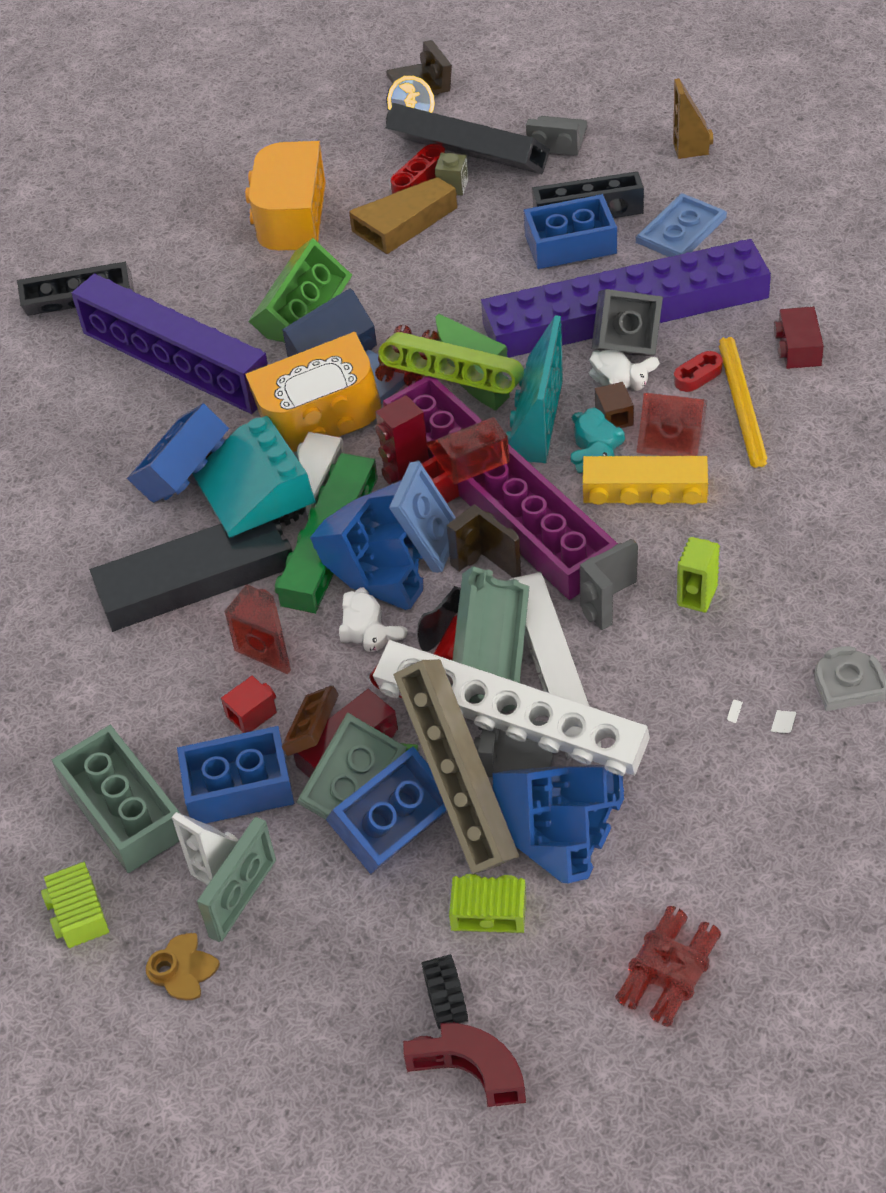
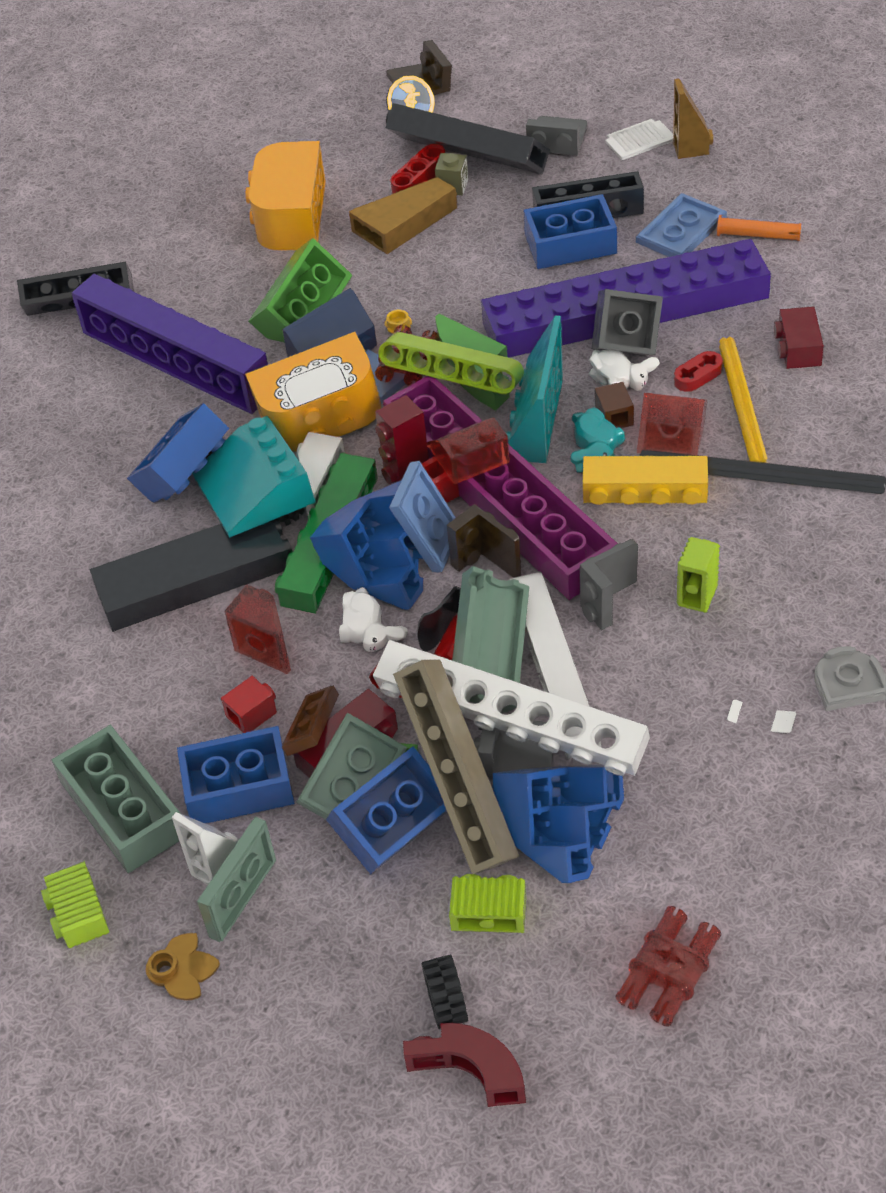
none -> yellow plate [385,309,412,334]
none -> white window [605,119,673,160]
none -> black axle [640,449,886,494]
none -> orange pin [717,215,802,241]

